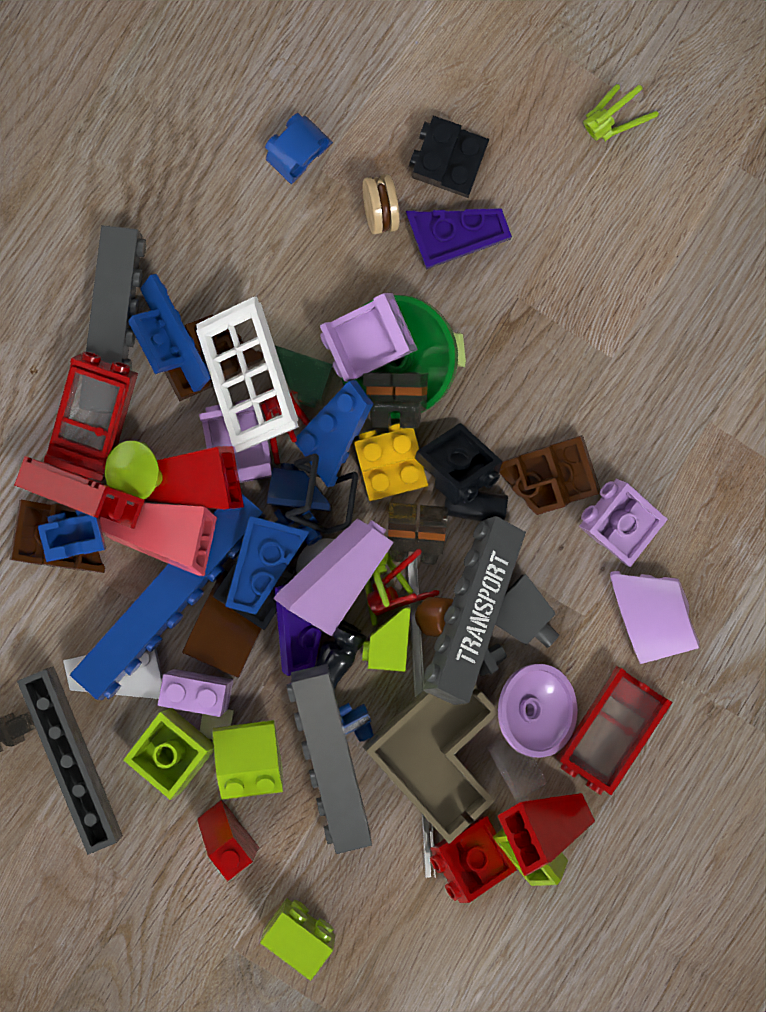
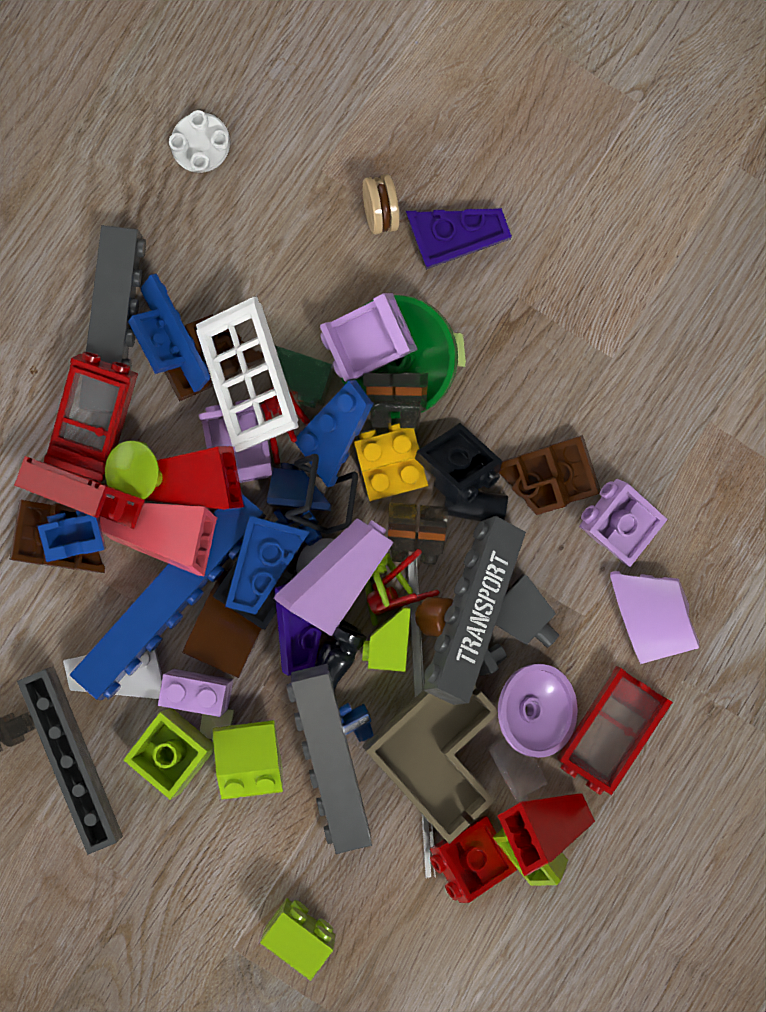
red slope [197,800,259,882] -> none
blue cylinder [265,113,333,185] -> none
black plate [409,115,489,198] -> none
lime plant [583,84,659,142] -> none
none -> white dish [169,110,230,173]

